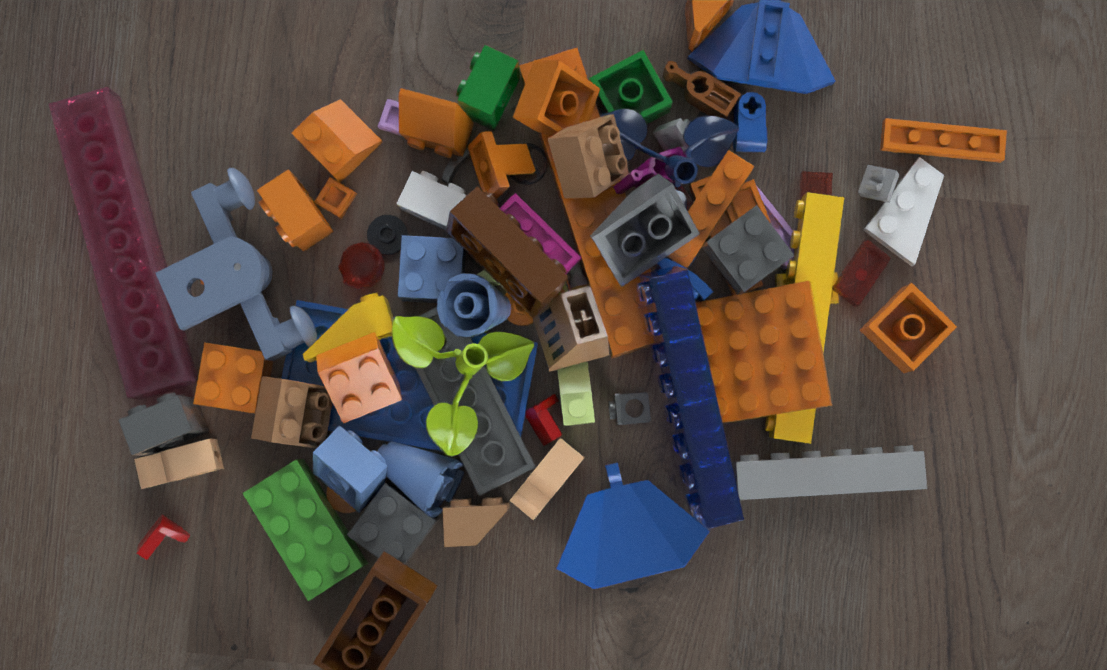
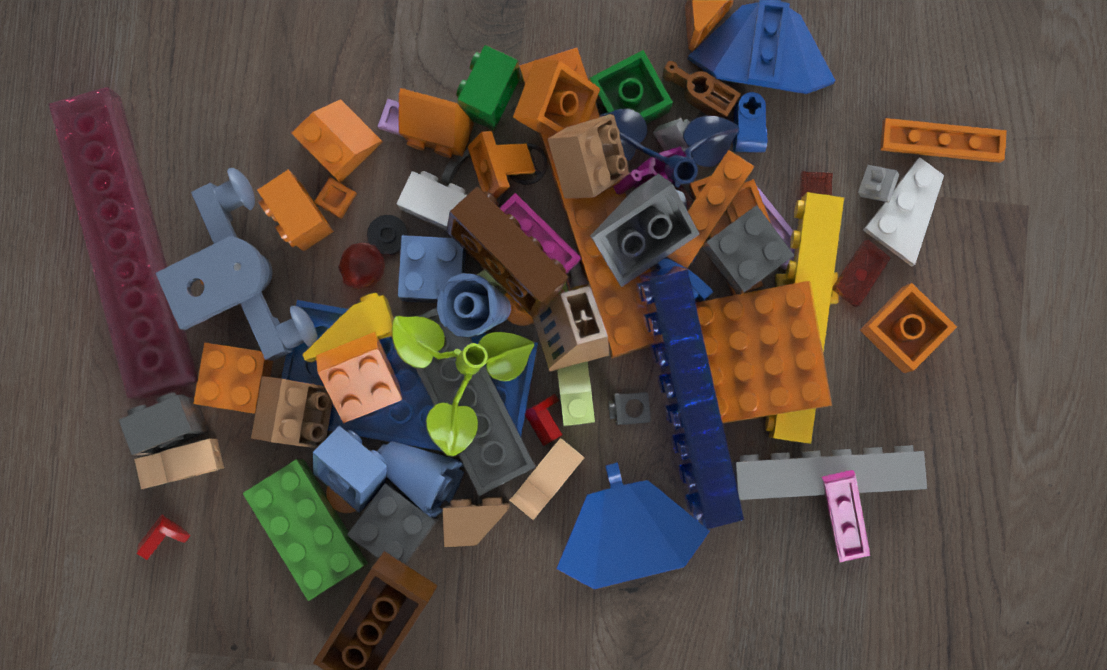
none -> tile [822,470,870,562]

